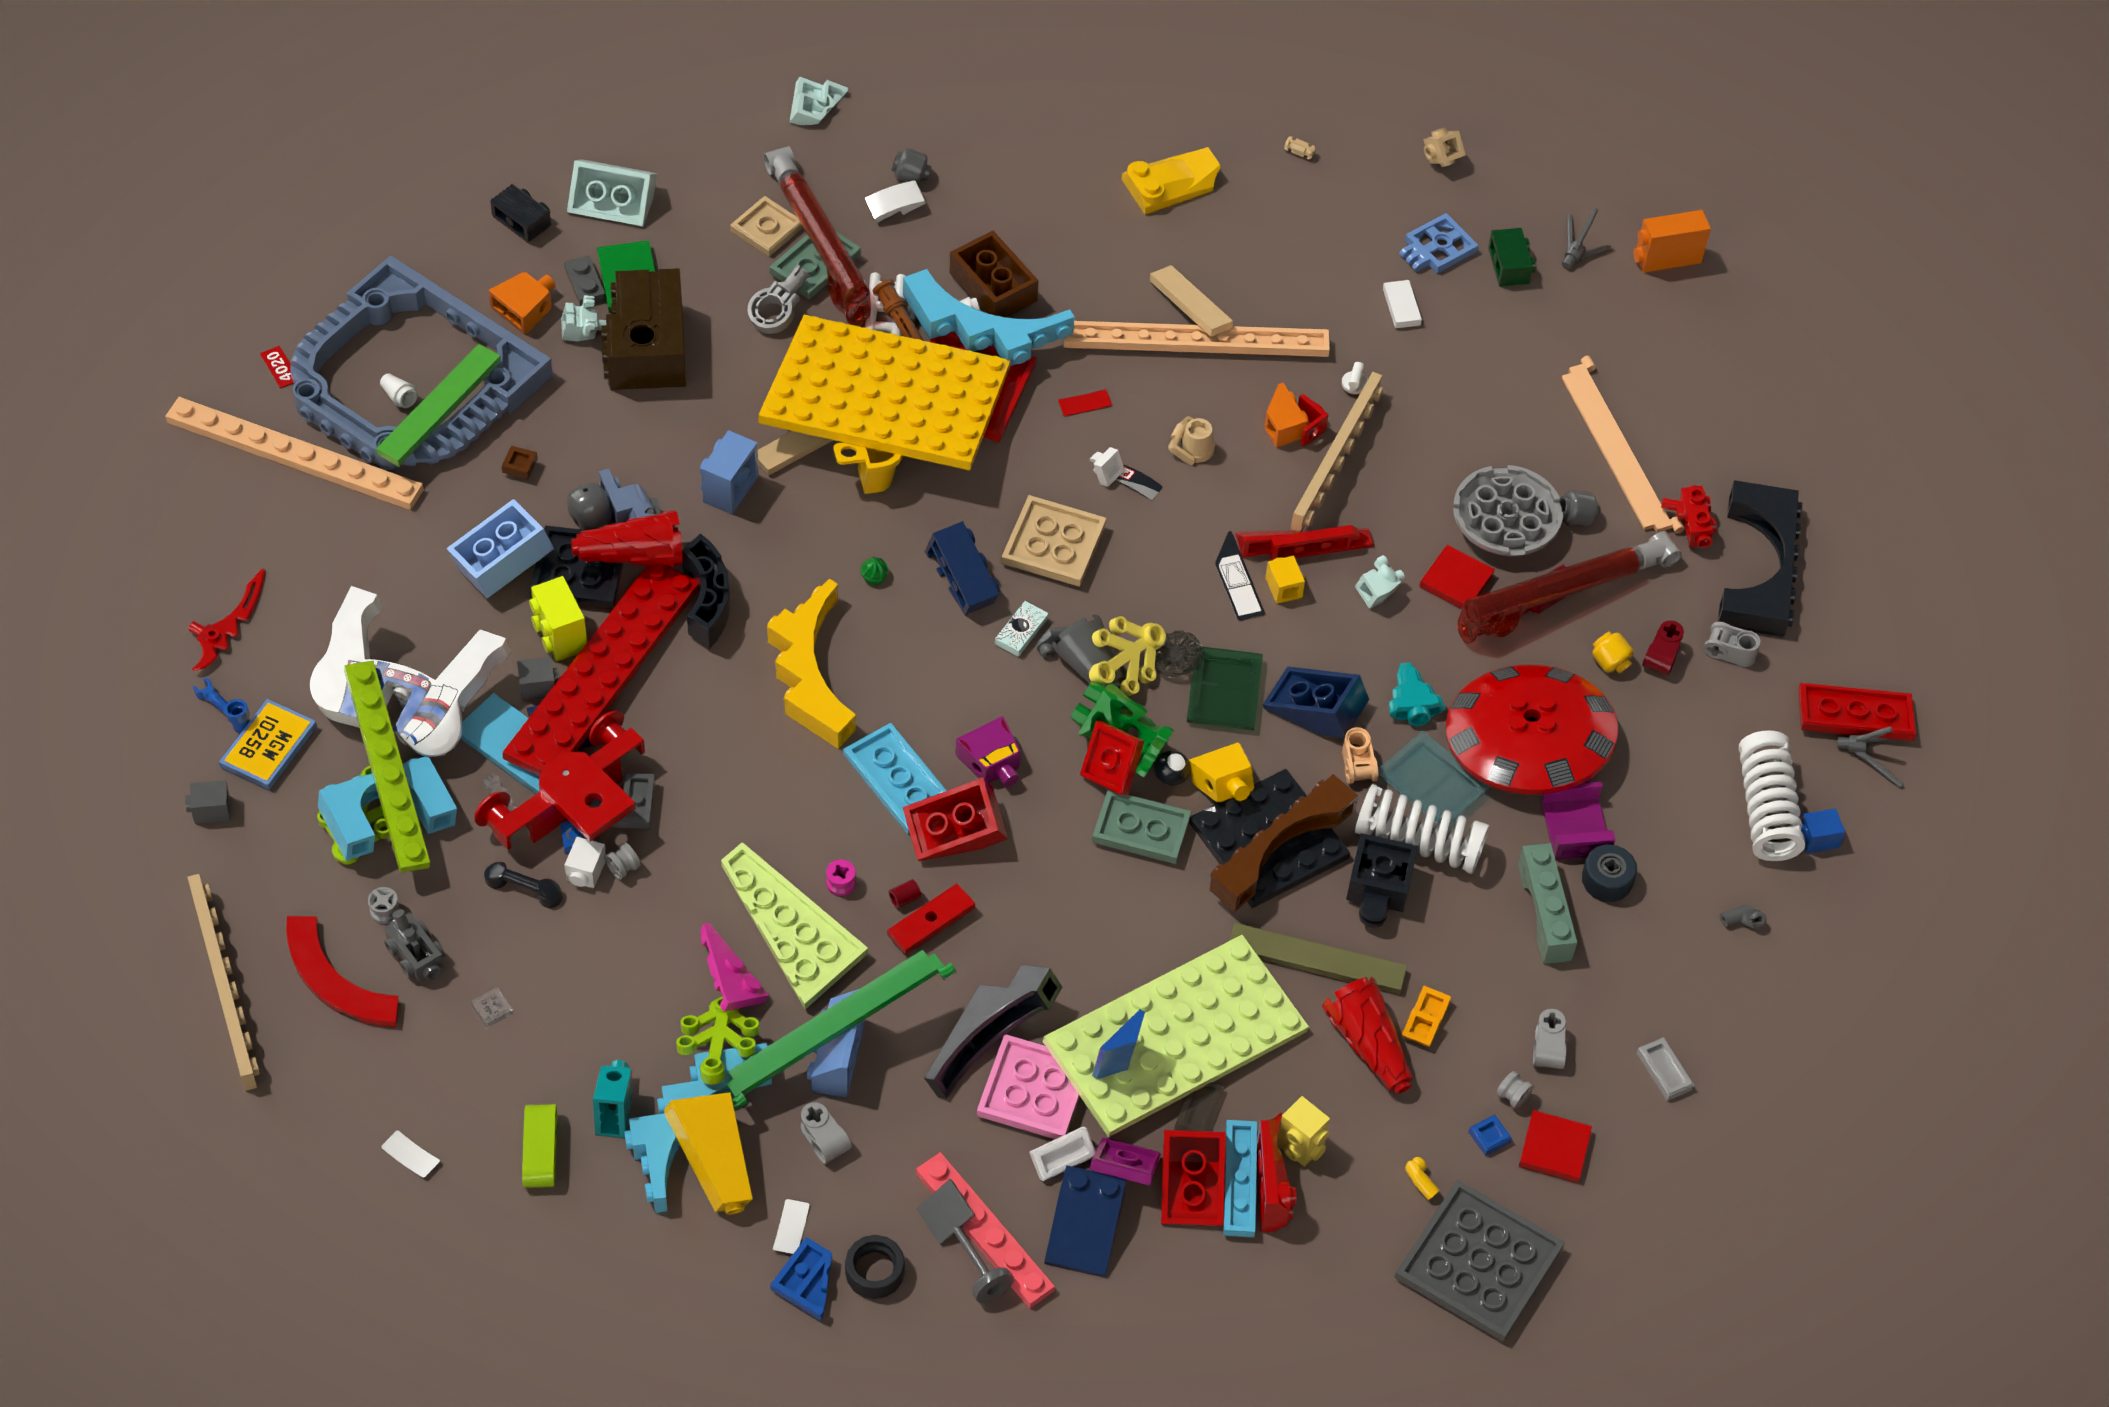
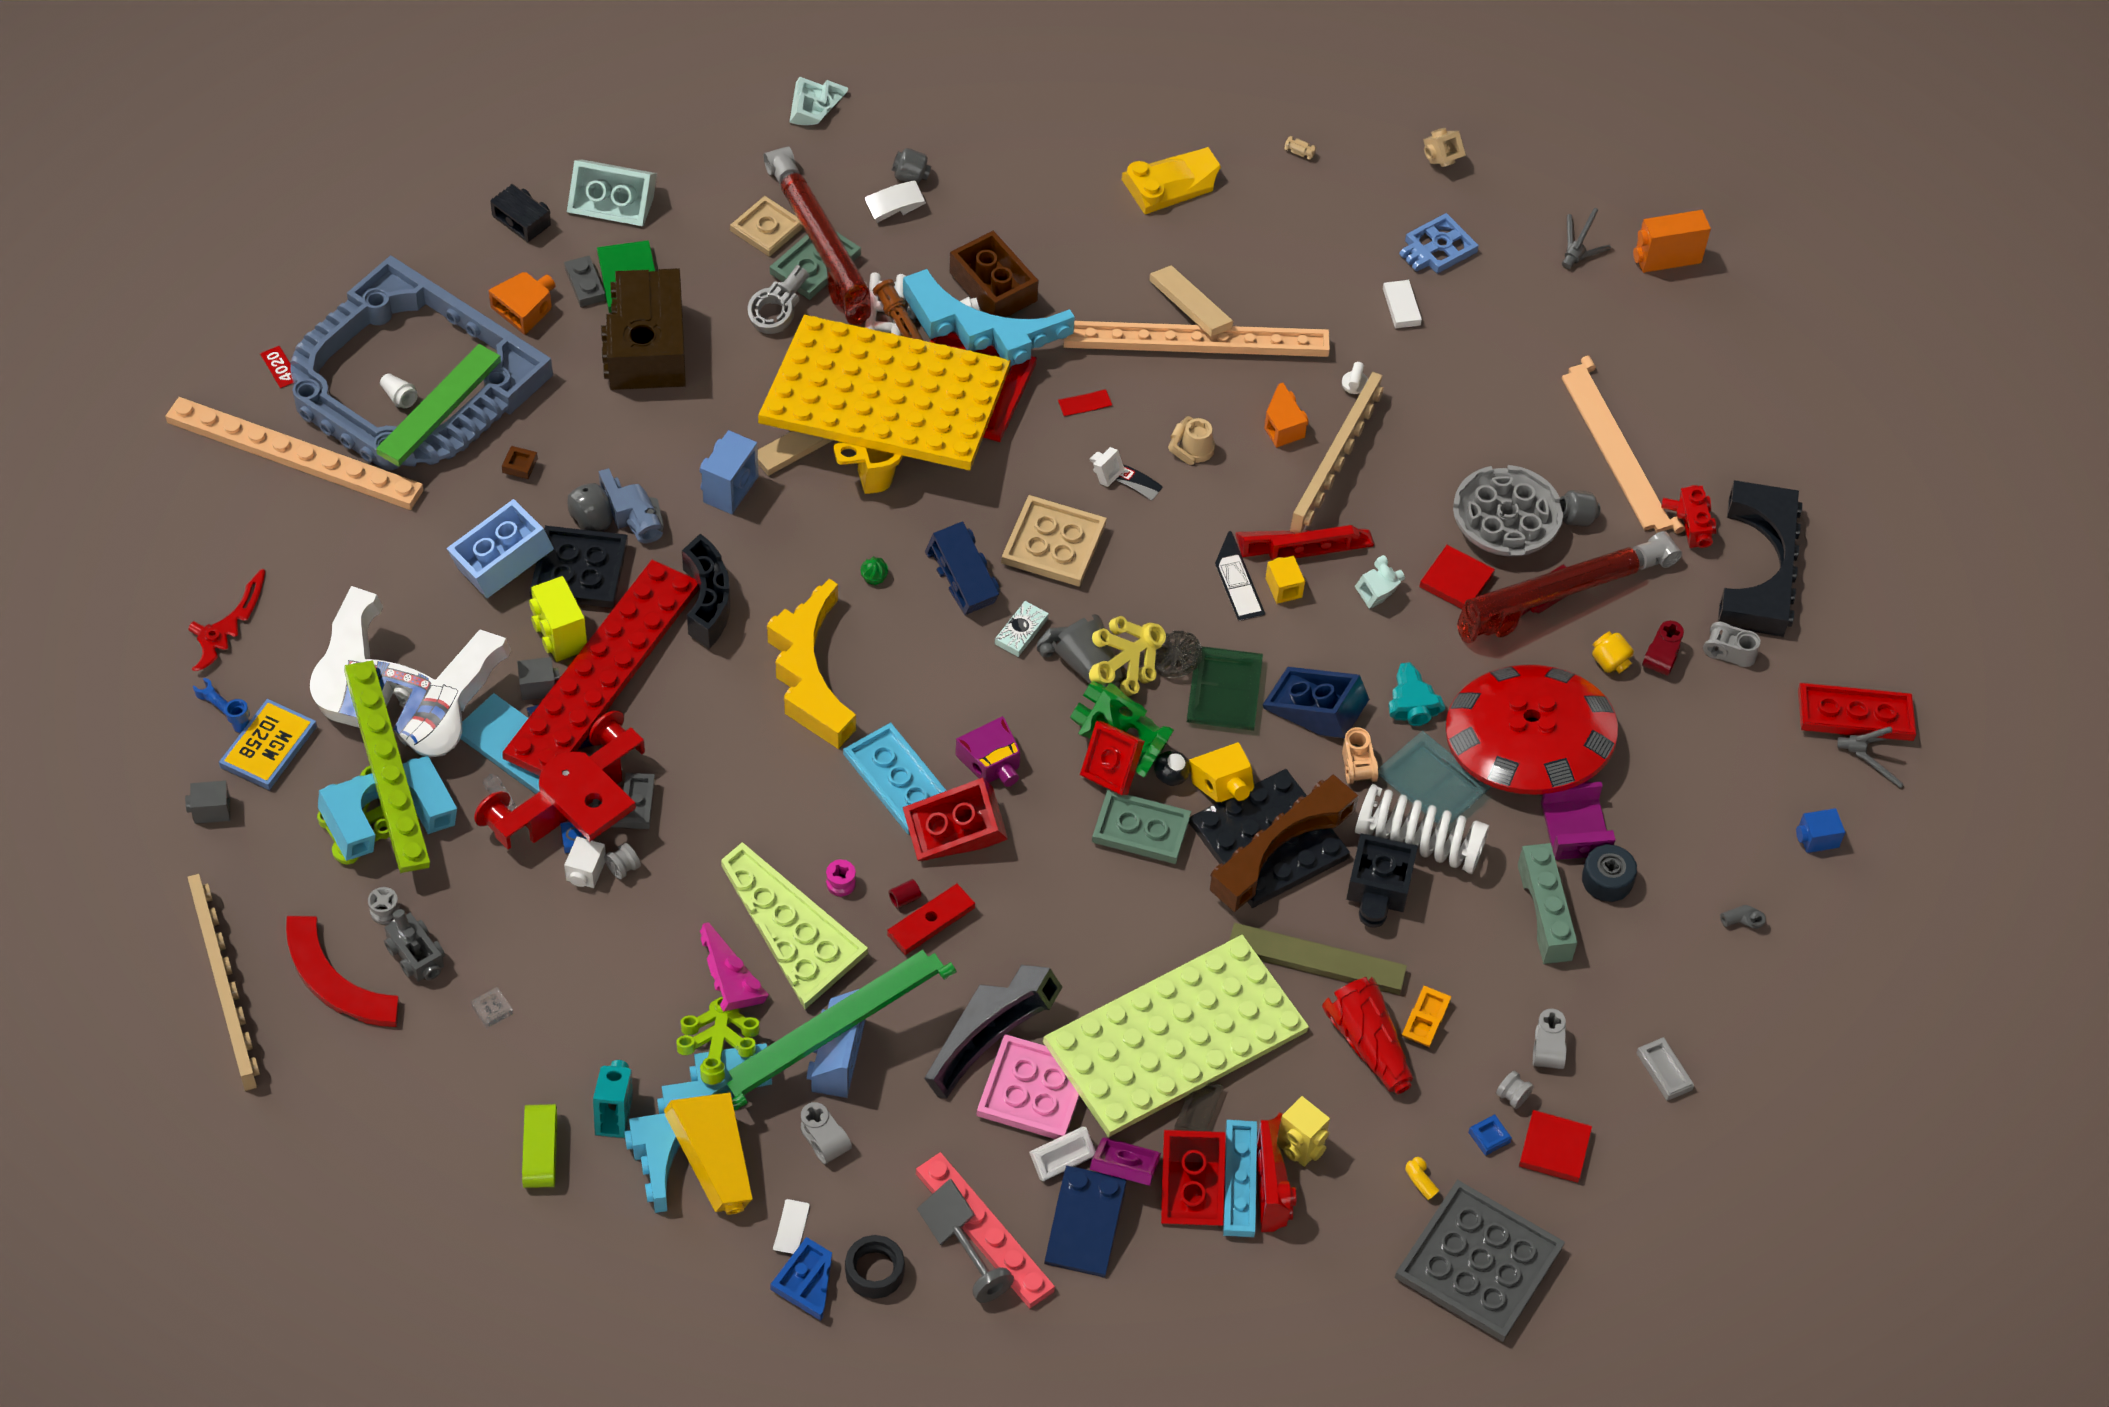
white sticker [382,1130,440,1177] -> none
black bar [484,862,562,908] -> none
light aqua piece [561,296,606,342] -> none
red cone [571,510,682,566] -> none
blue slope [1092,1009,1145,1079] -> none
red bracket [1298,393,1329,447] -> none
dark green brick [1488,228,1536,287] -> none
white piece [1738,731,1805,861] -> none

